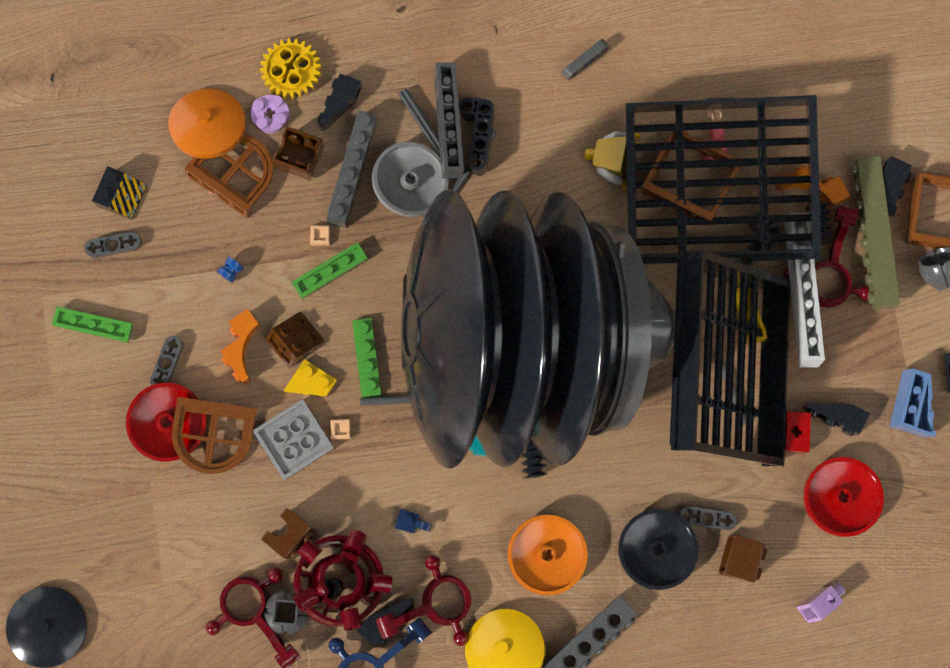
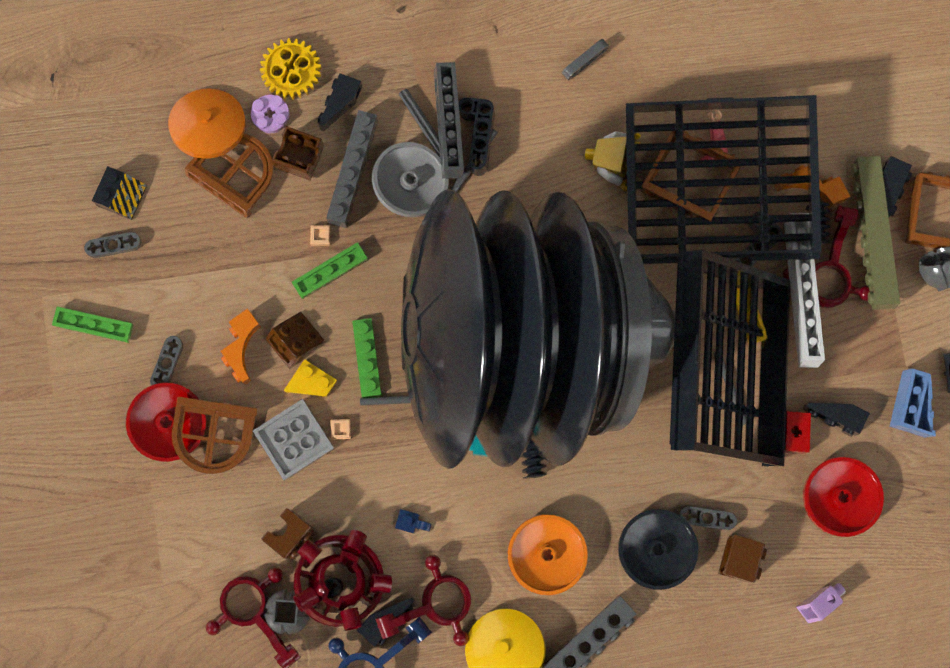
black dish [6,587,88,668] -> none
blue wheel [217,256,244,283] -> none

